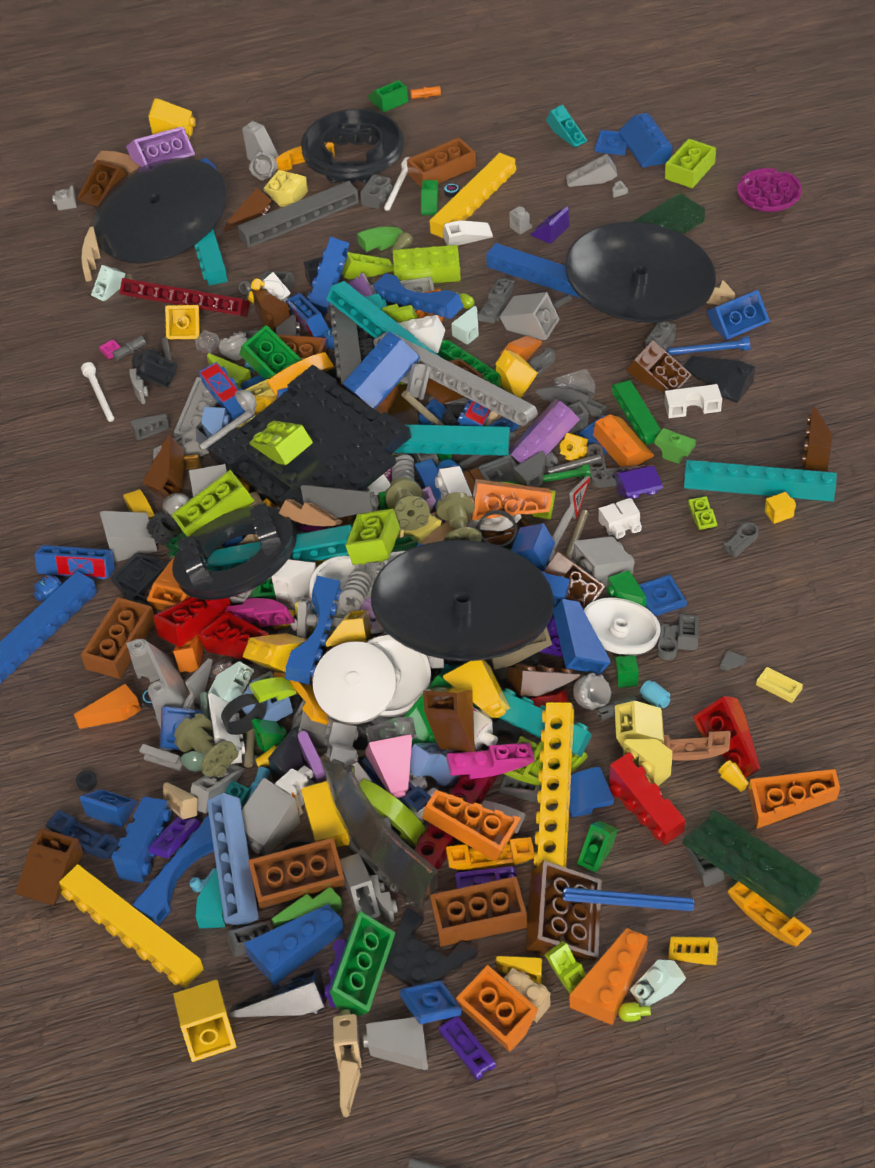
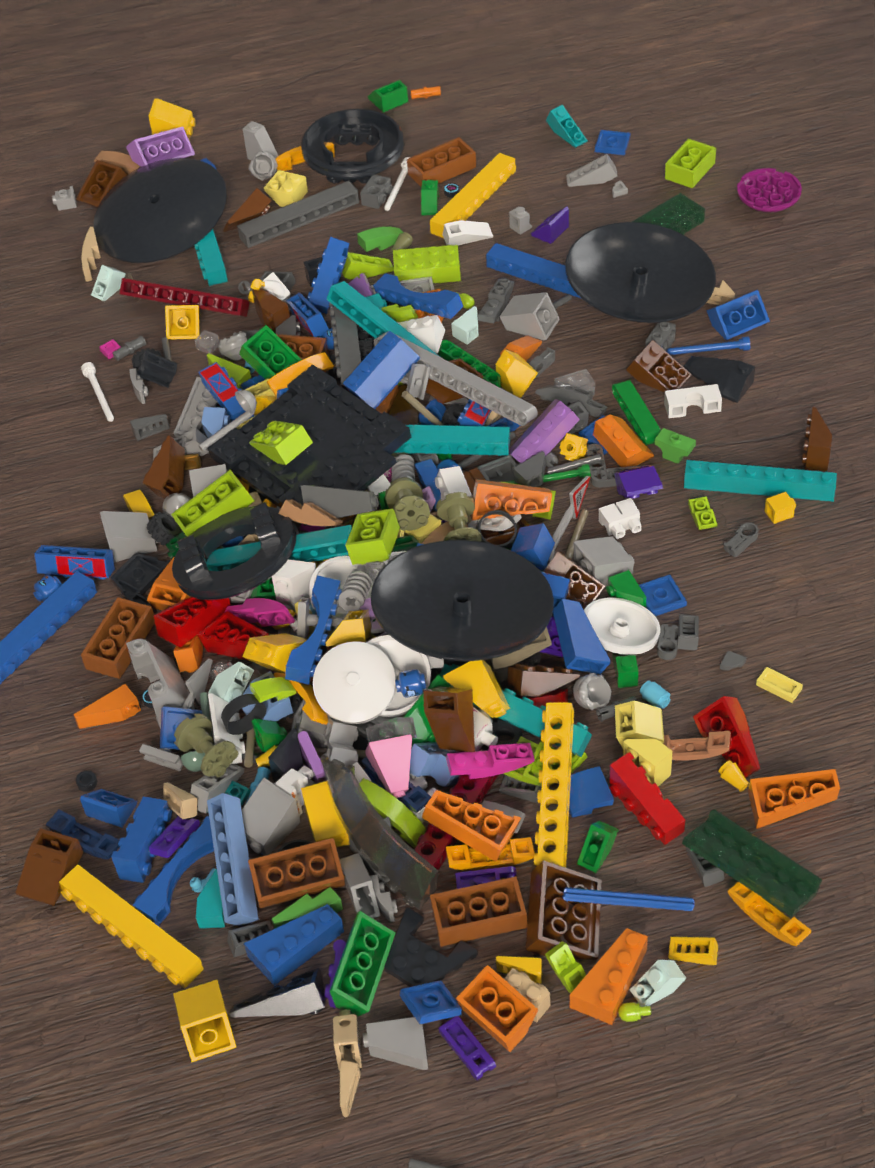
blue slope [618,113,673,168] -> none
none -> blue head [395,669,427,698]

